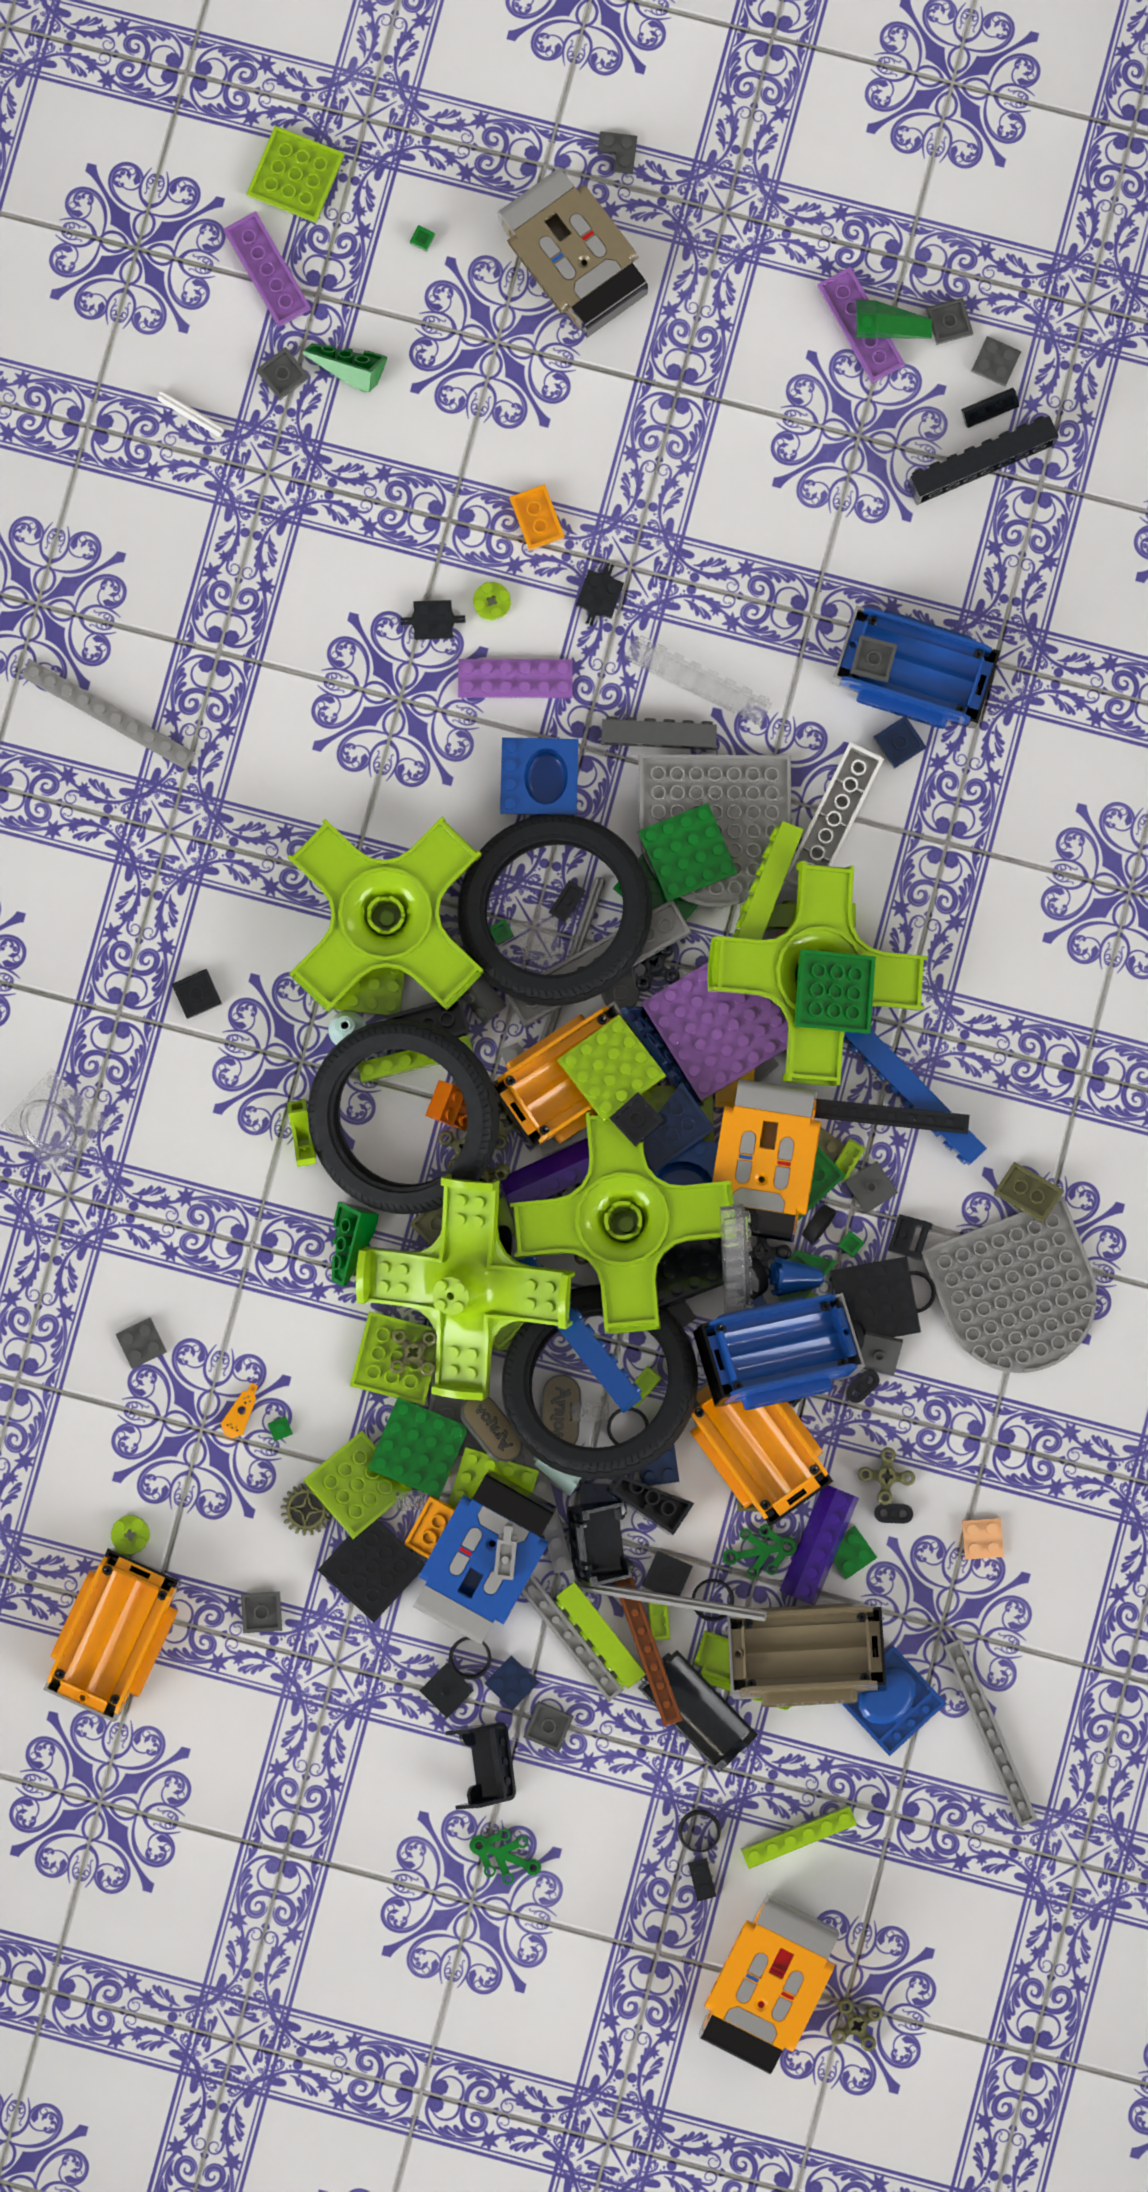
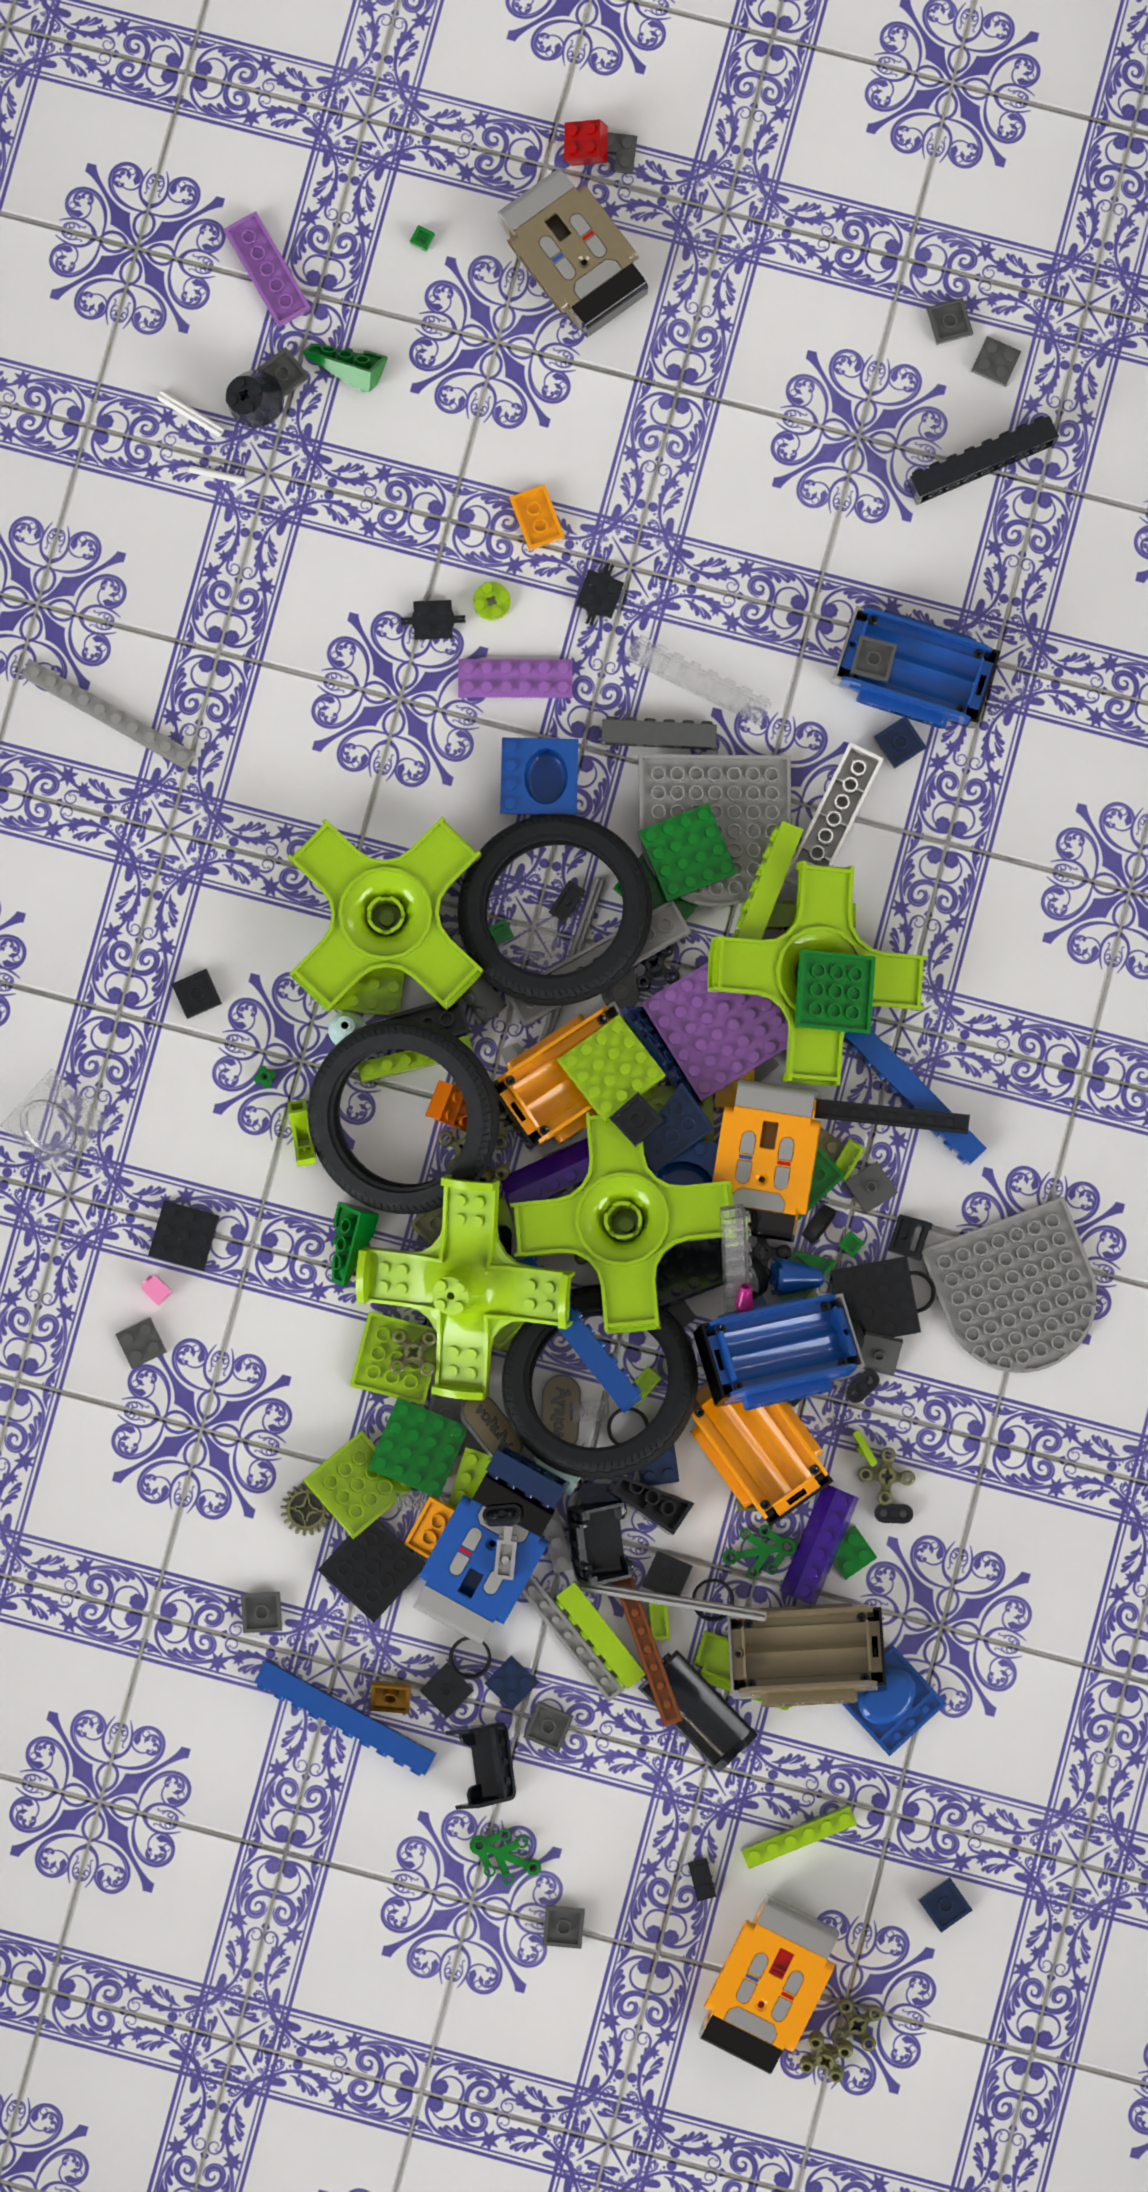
light orange piece [43,1547,182,1722] -> none
lime plate [111,1515,150,1554] -> none
light orange piece [221,1383,258,1438] -> none
lime plate [246,126,345,223] -> none
green plate [268,1416,293,1441] -> none
black tyre [678,1810,721,1853] -> none
medium lavender plate [817,267,905,384] -> none
green wedge [856,300,932,339] -> none
light grey plate [943,1638,1038,1827] -> none
black plate [961,388,1019,428] -> none
light nougat plate [962,1518,1004,1560] -> none
olive plate [994,1162,1064,1224] -> none
none -> bright pink brick [141,1275,173,1305]
none -> black plate [148,1200,220,1271]
none -> white piece [189,465,246,484]
none -> black cone [226,370,284,428]
none -> green plate [254,1066,276,1088]
none -> blue brick [254,1660,437,1776]
none -> pearl gold slope [370,1680,412,1714]
none -> black plate [482,1504,522,1527]
none -> dark blue brick [486,1445,570,1509]
none -> dark grey plate [543,1905,585,1949]
none -> red brick [564,119,608,166]
none -> dark pink cone [735,1283,754,1313]
none -> olive gear [799,2030,853,2083]
none -> lime plate [852,1430,878,1467]
none -> dark blue plate [918,1877,973,1933]

